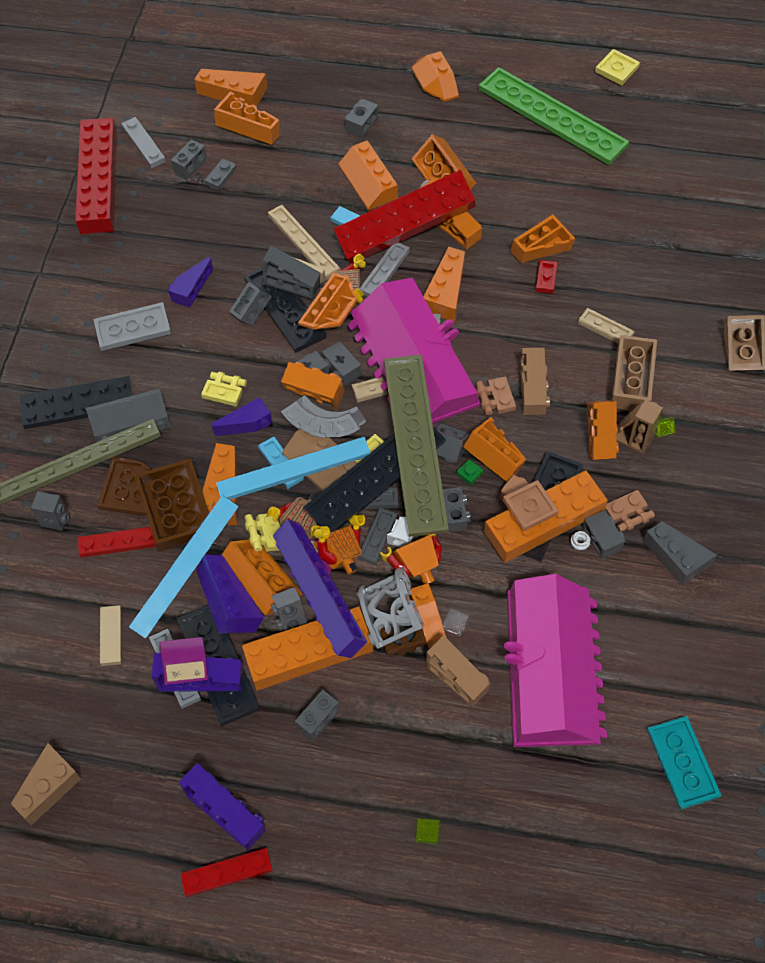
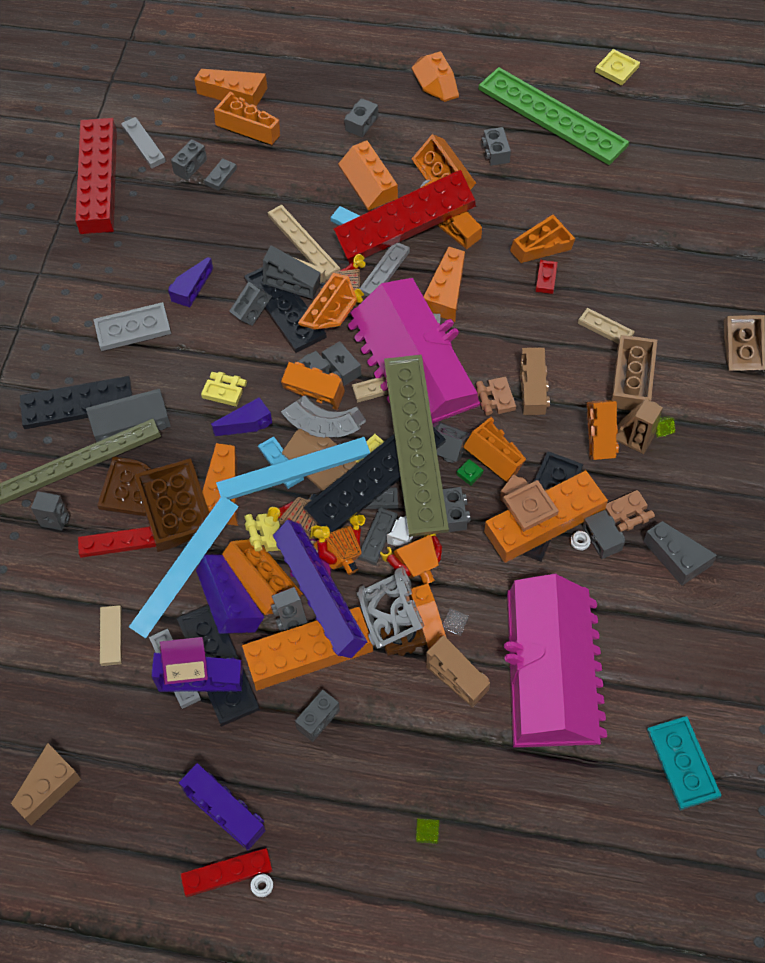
none -> white plate [251,874,273,897]
none -> dark grey brick [481,127,511,166]

